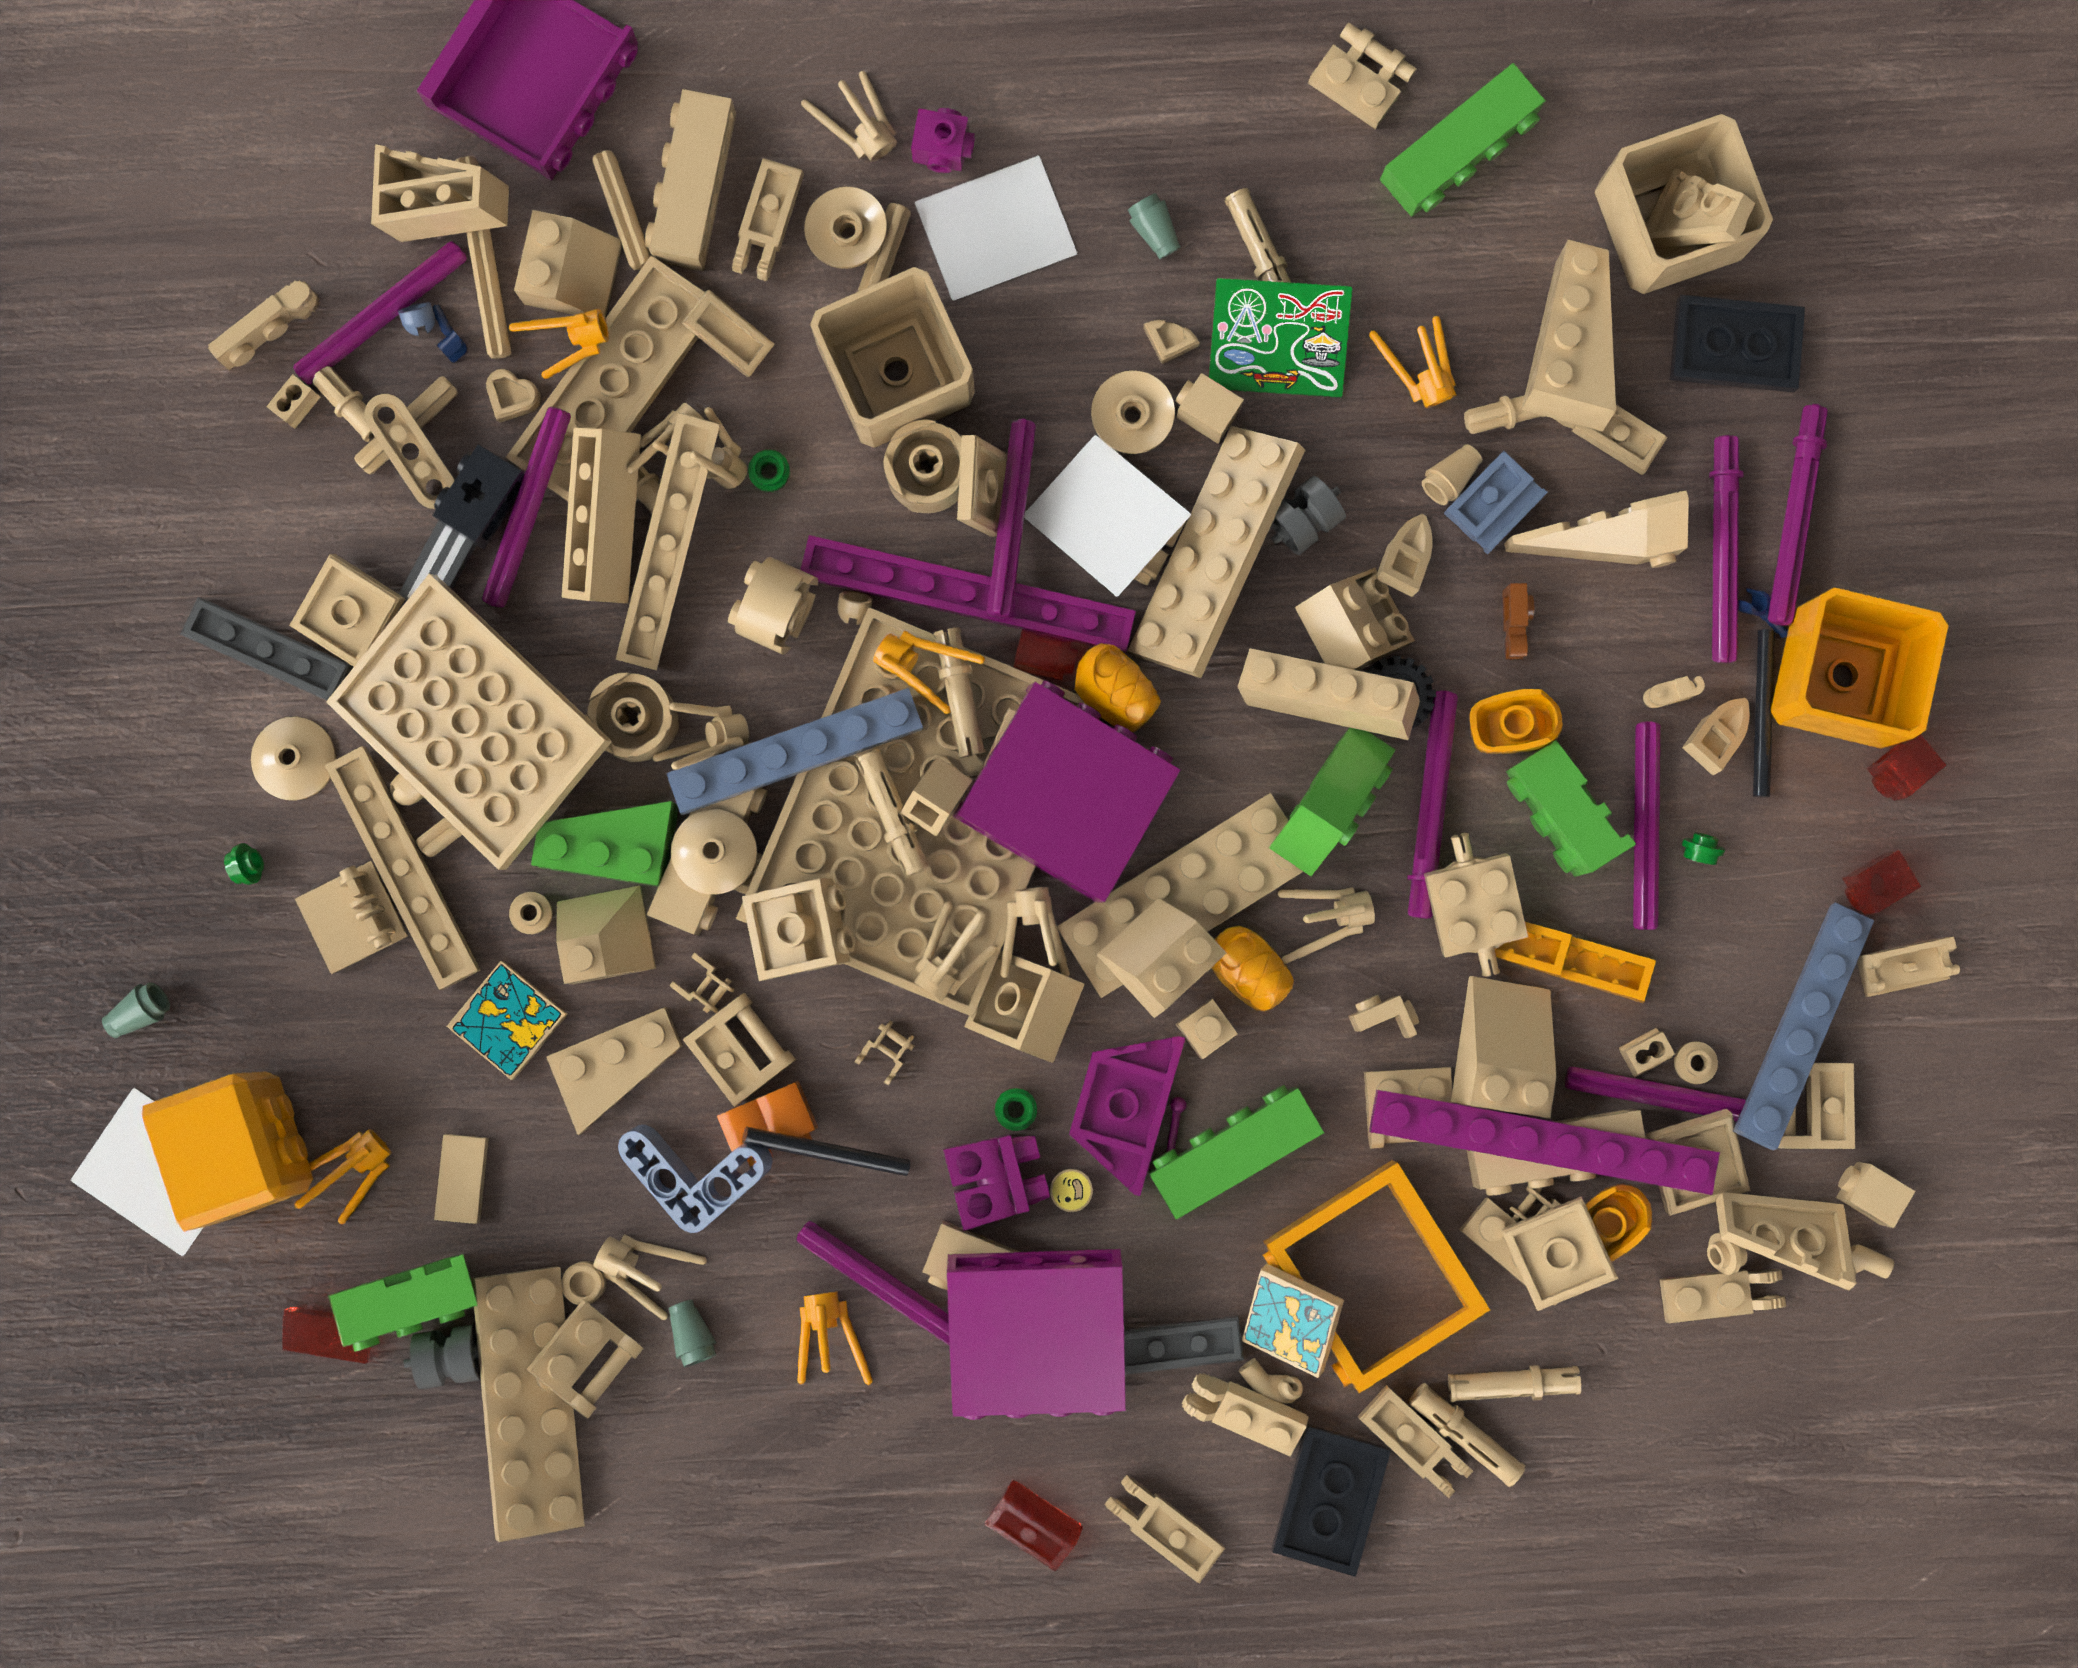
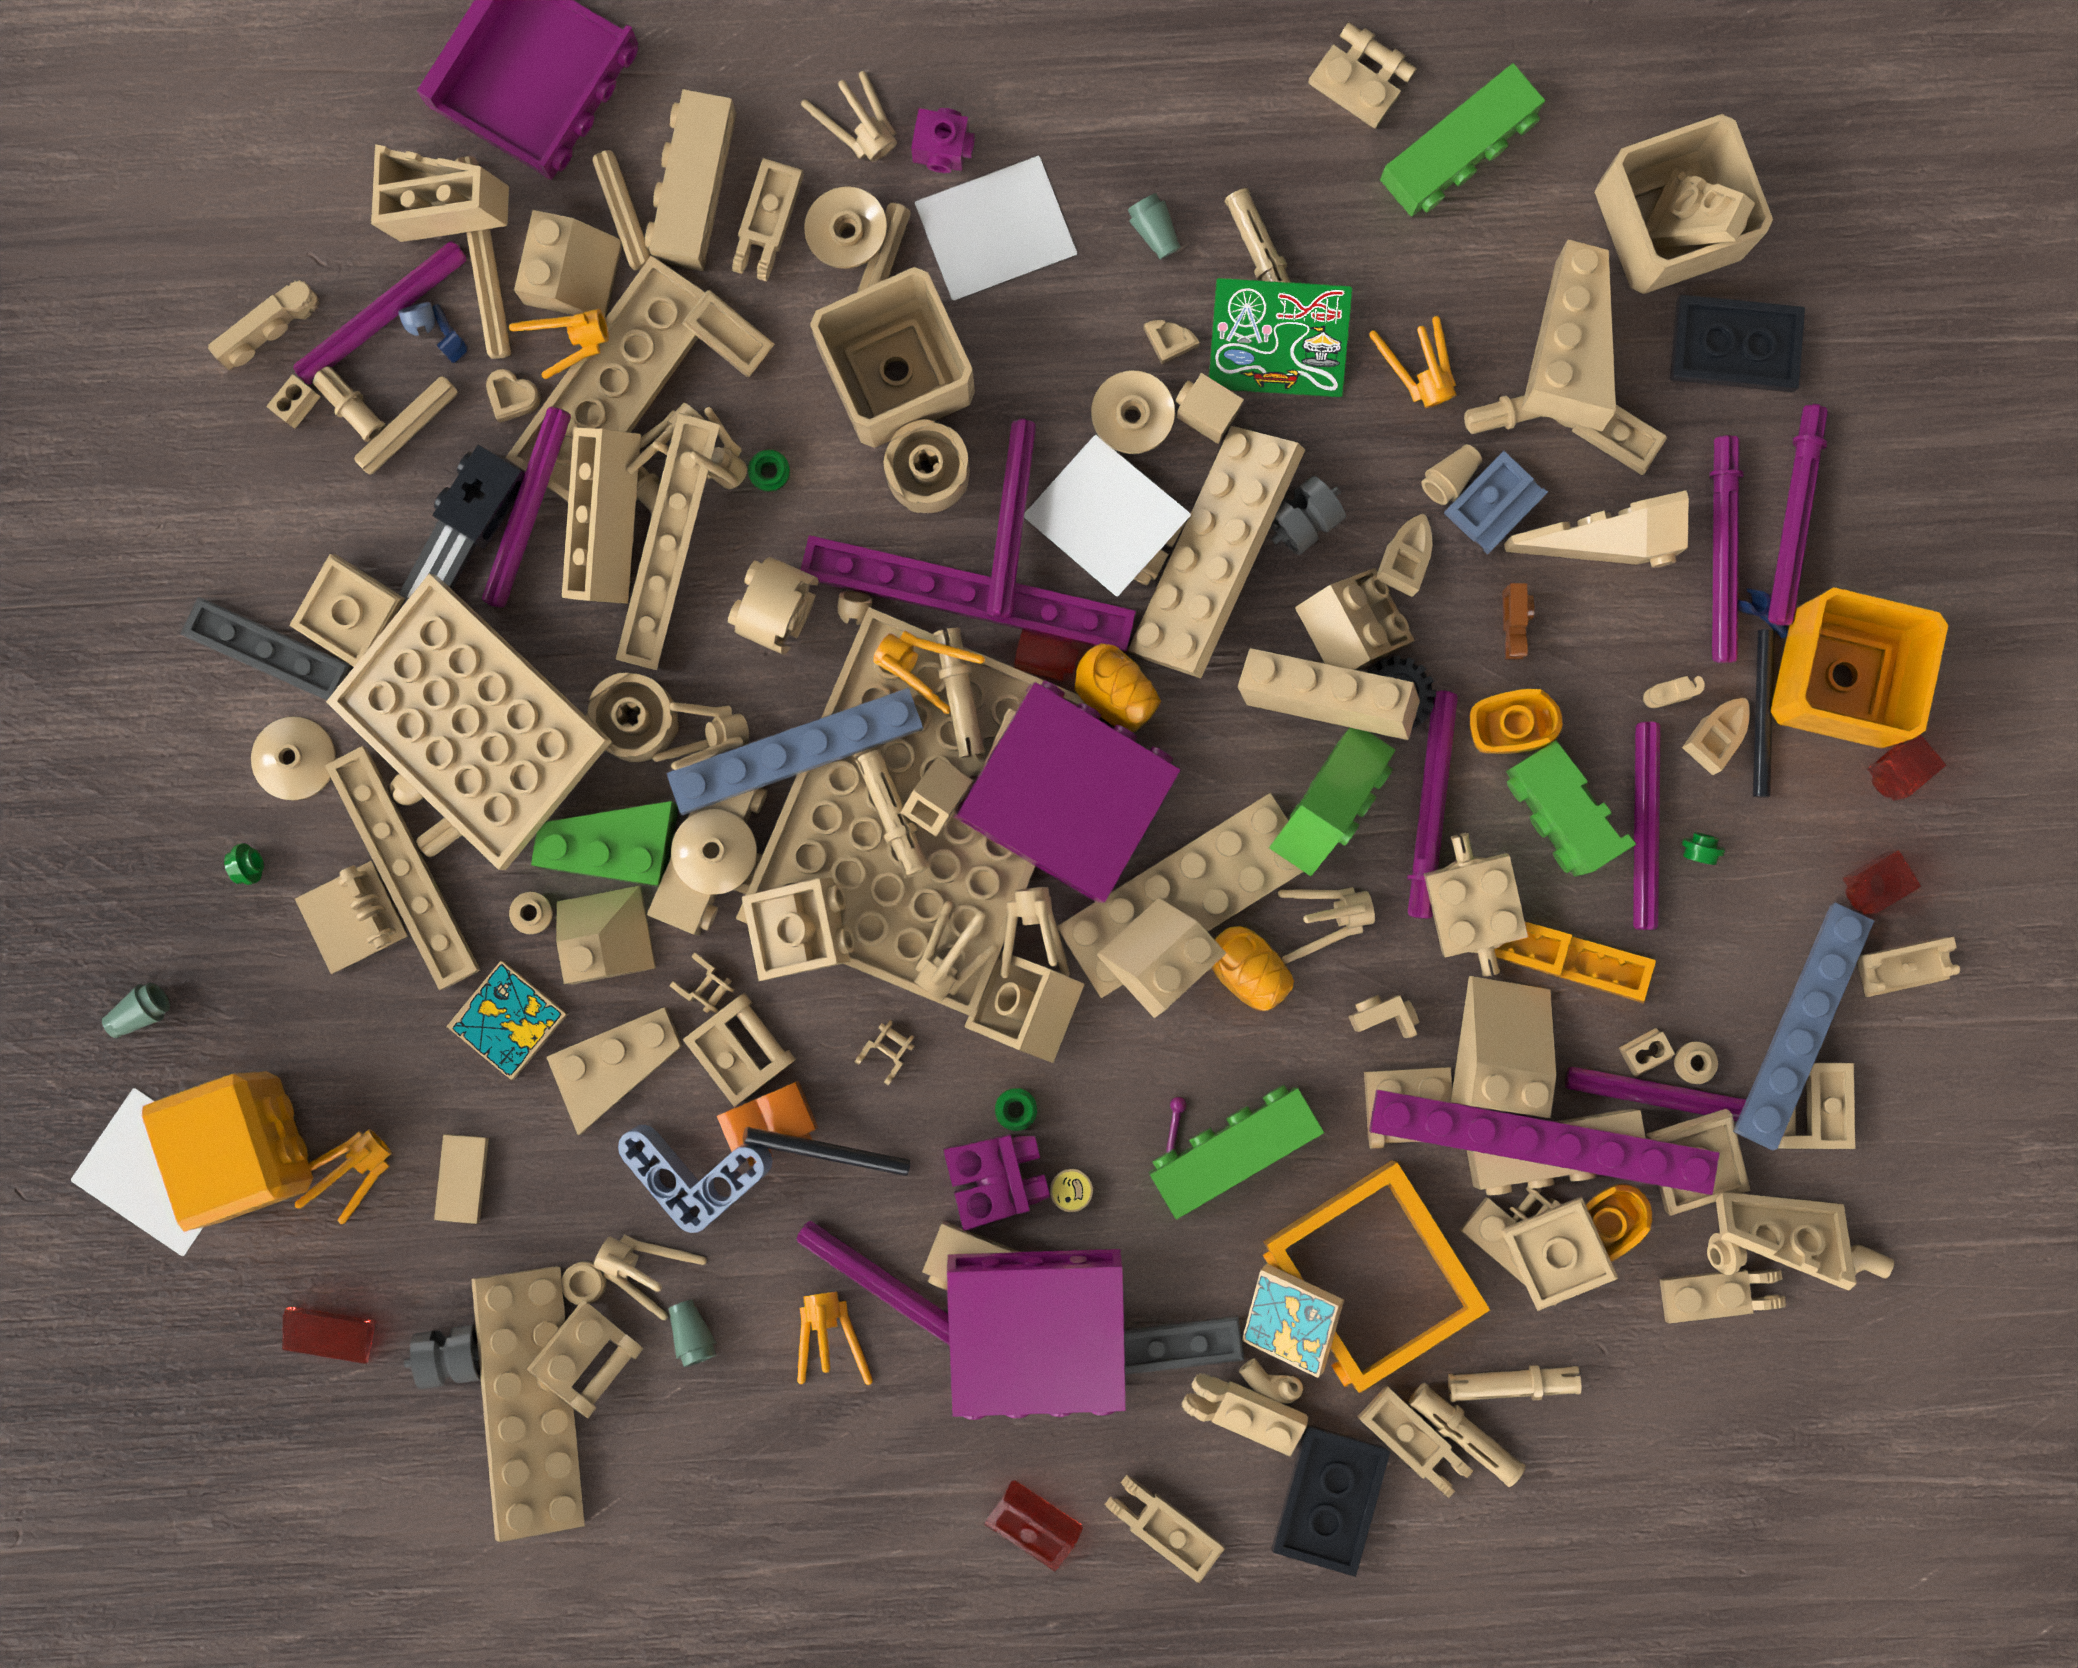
bright green wedge [328,1255,478,1352] -> none
tan plate [364,394,454,509] -> none
tan tile [957,435,1008,537] -> none
magenta wing [1069,1036,1185,1196] -> none
tan brick [1176,999,1238,1059] -> none
tan brick [1836,1162,1916,1228] -> none

